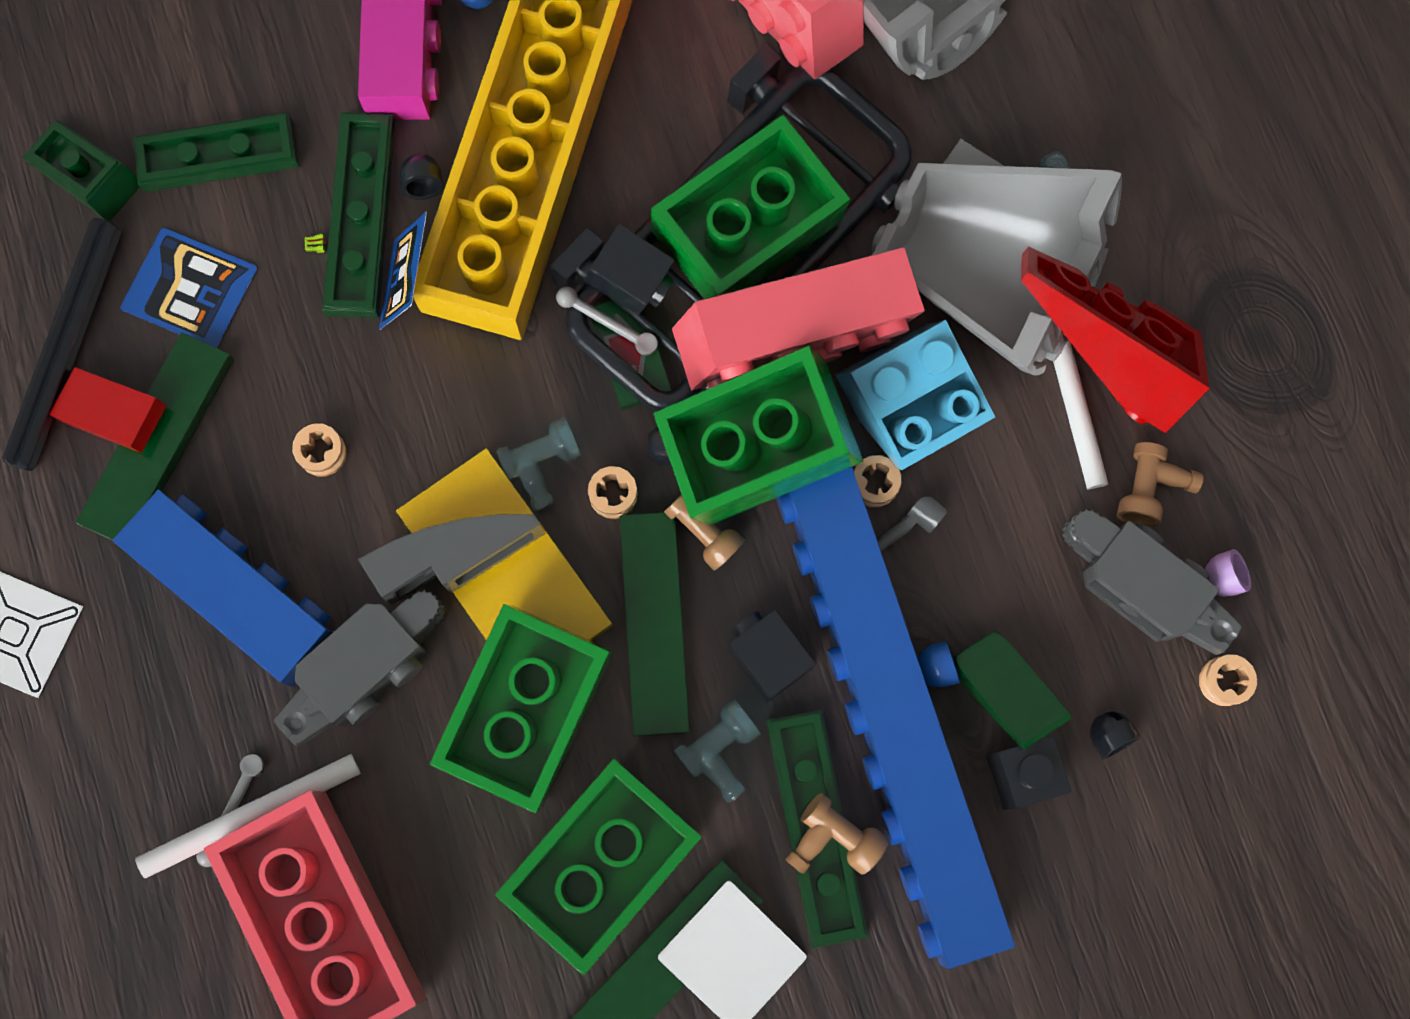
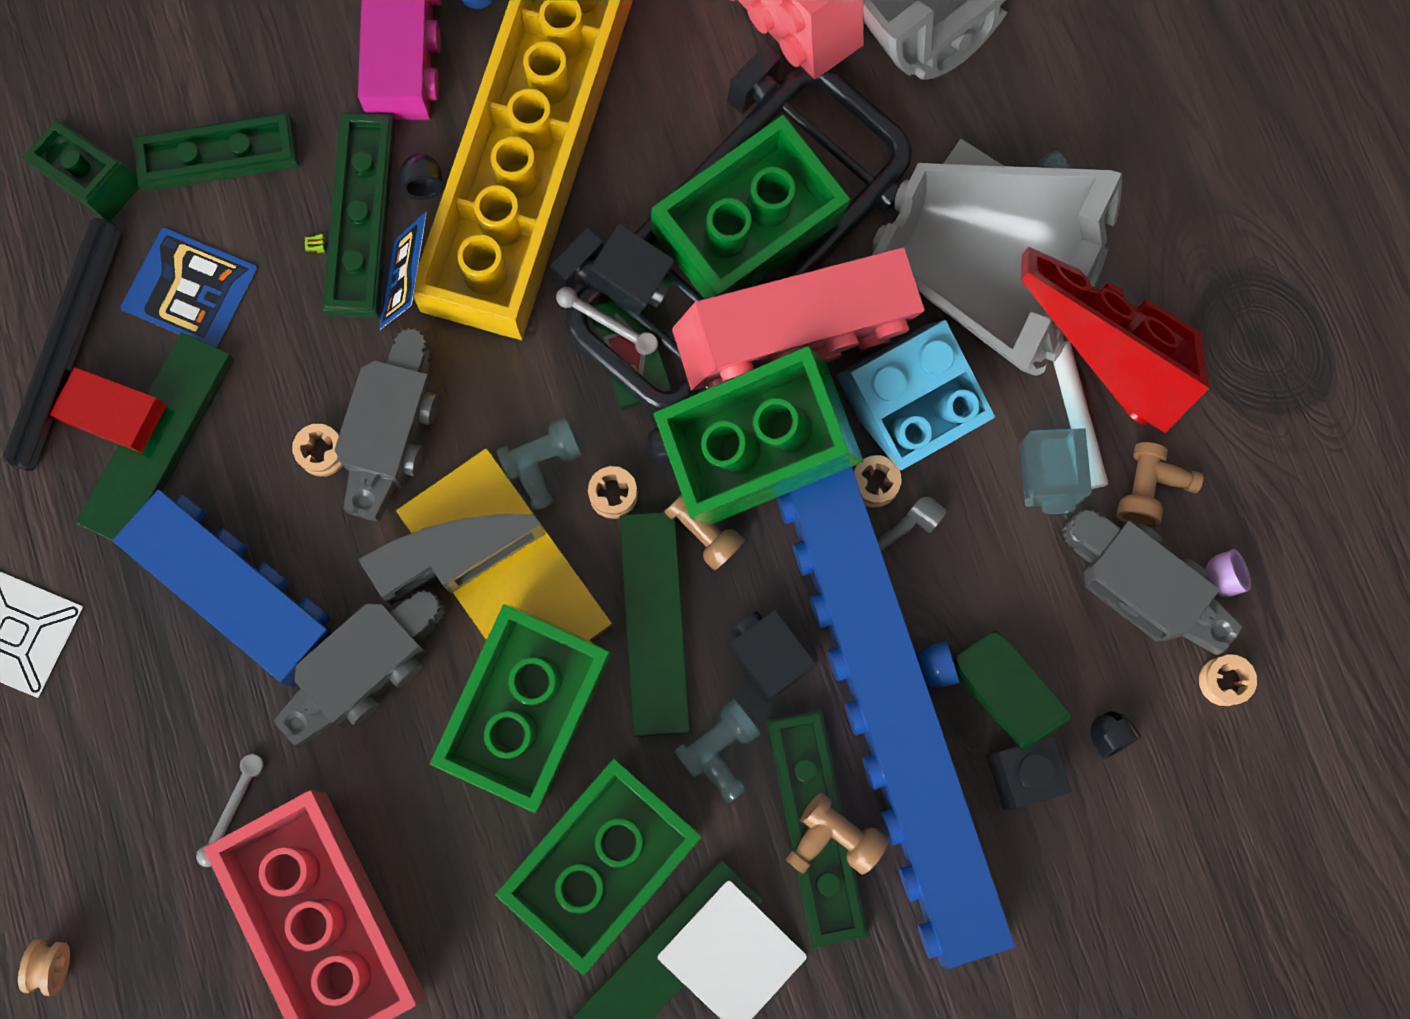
white bar [135,753,361,879] -> none
none -> light nougat bush [18,939,70,996]
none -> dark grey hinge [334,327,440,522]
none -> clear light blue brick [1020,428,1092,514]

